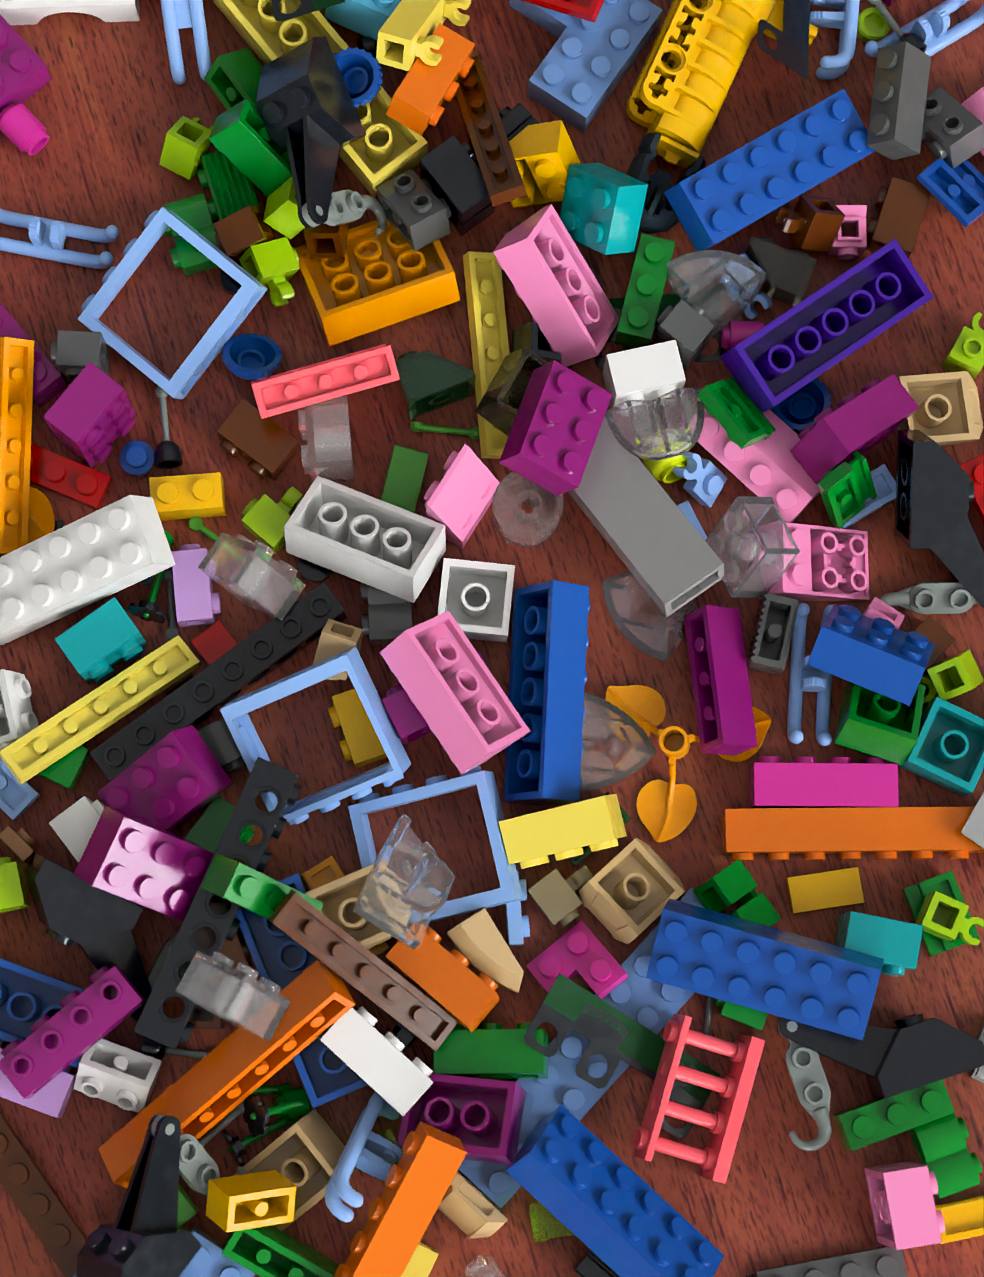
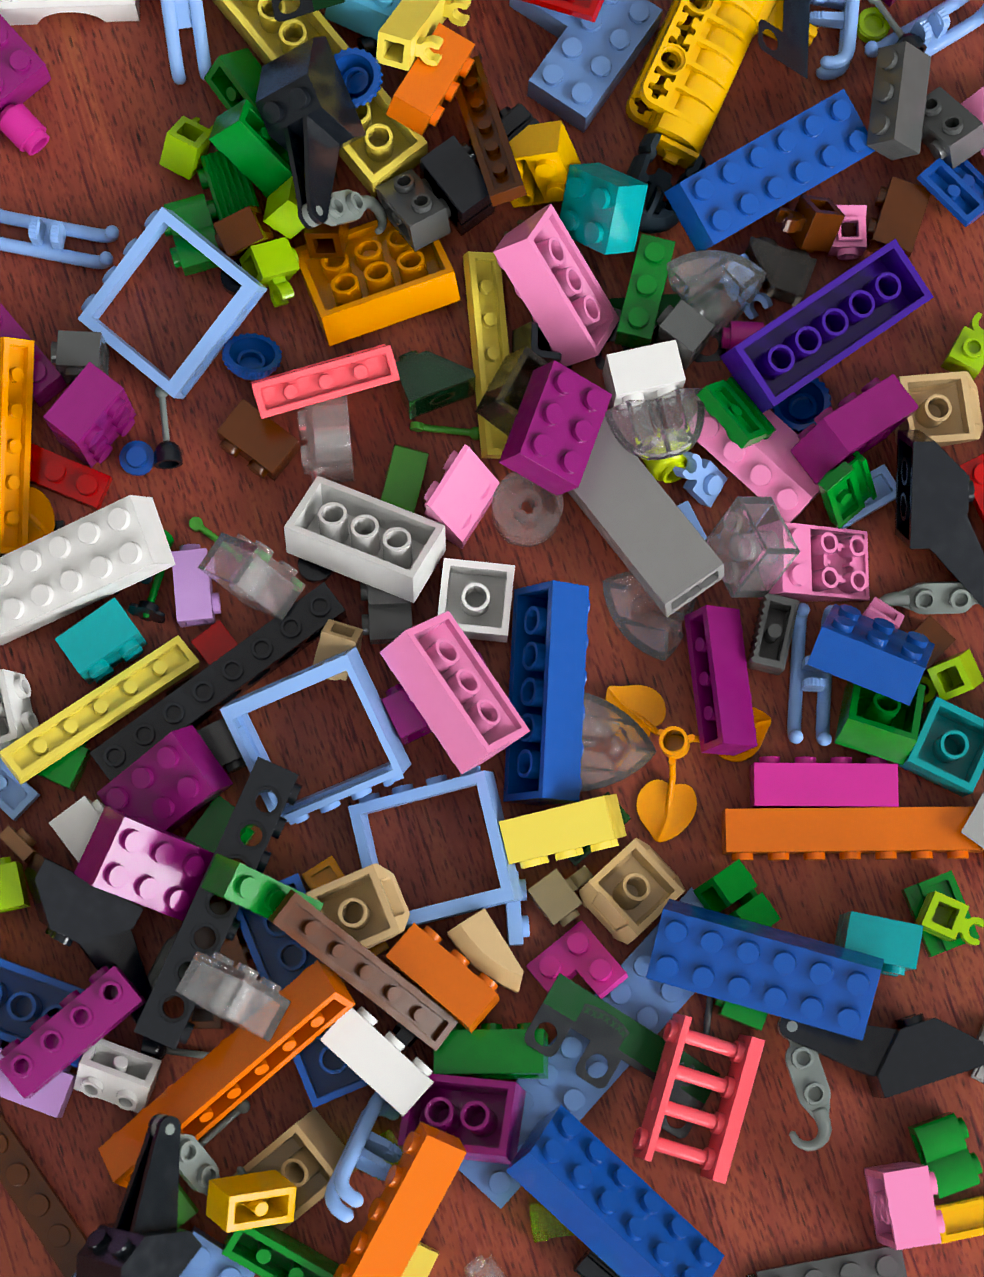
yellow brick [149,472,226,521] -> none
dark grey hinge [163,568,180,641] -> none
plant [222,1083,309,1167] -> none
lime brick [241,486,303,554] -> none
yellow brick [328,689,387,768] -> none
clear slope [353,814,455,950] -> none
tan slope [438,1171,508,1239] -> none
yellow tile [786,867,864,914] -> none
green brick [832,1080,955,1151] -> none

